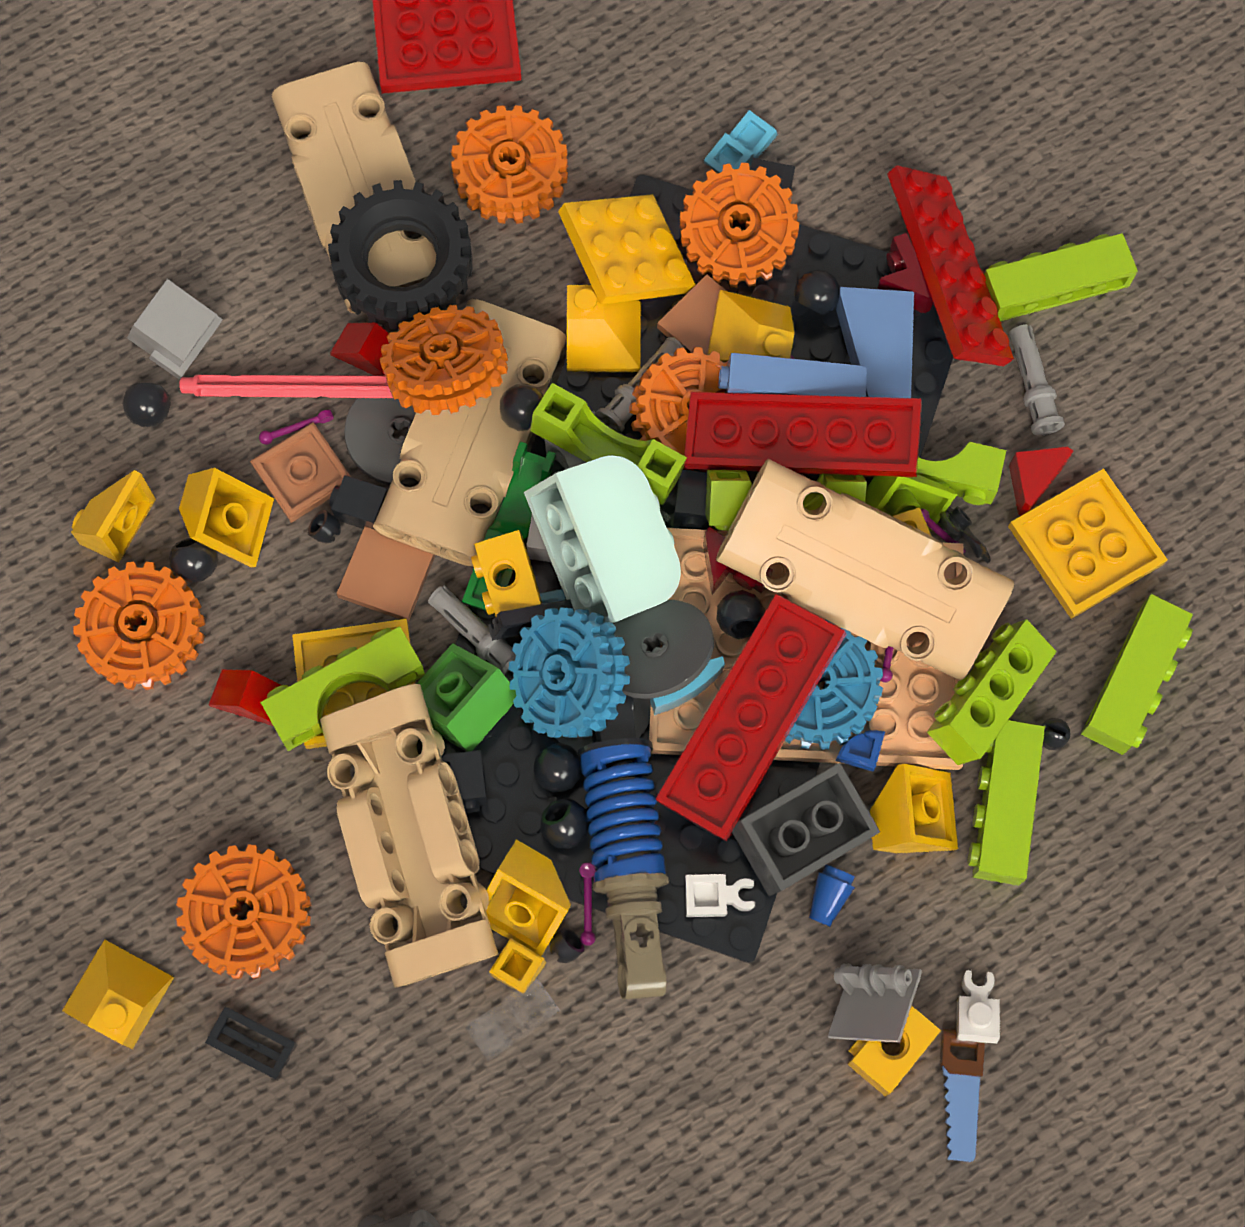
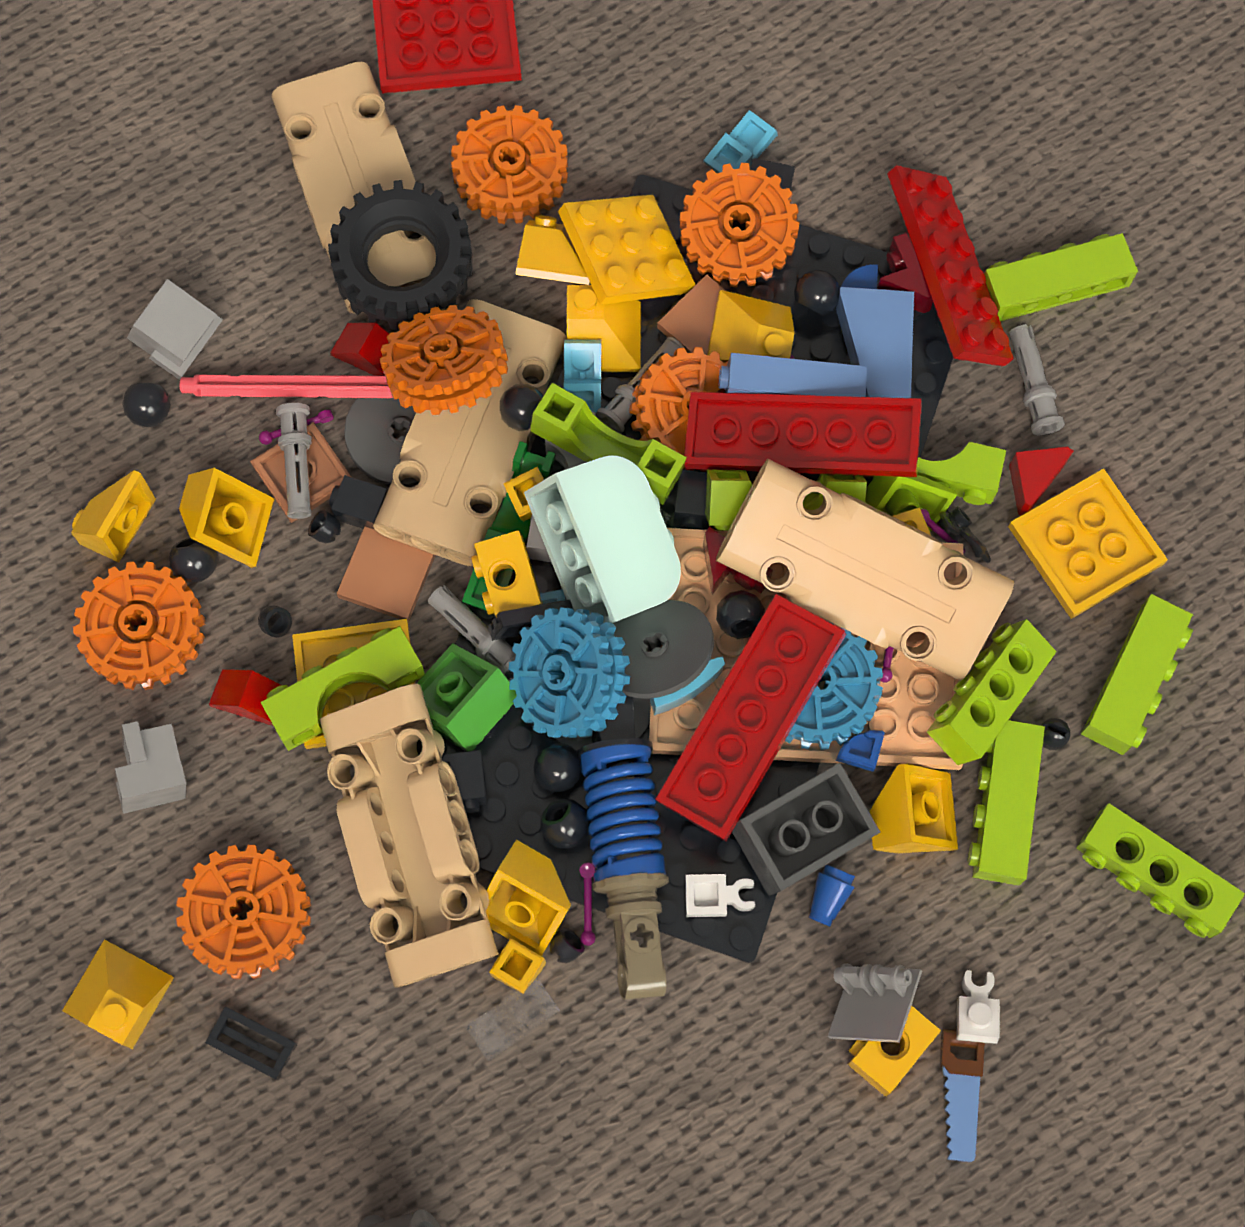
none -> light grey plate [115,721,186,814]
none -> black hinge [258,605,292,638]
none -> light grey pin [276,403,312,519]
none -> yellow slope [503,467,544,522]
none -> yellow slope [516,215,590,285]
none -> medium azure slope [564,339,601,413]
none -> blue tile [841,265,878,289]
none -> lime brick [1076,803,1245,938]

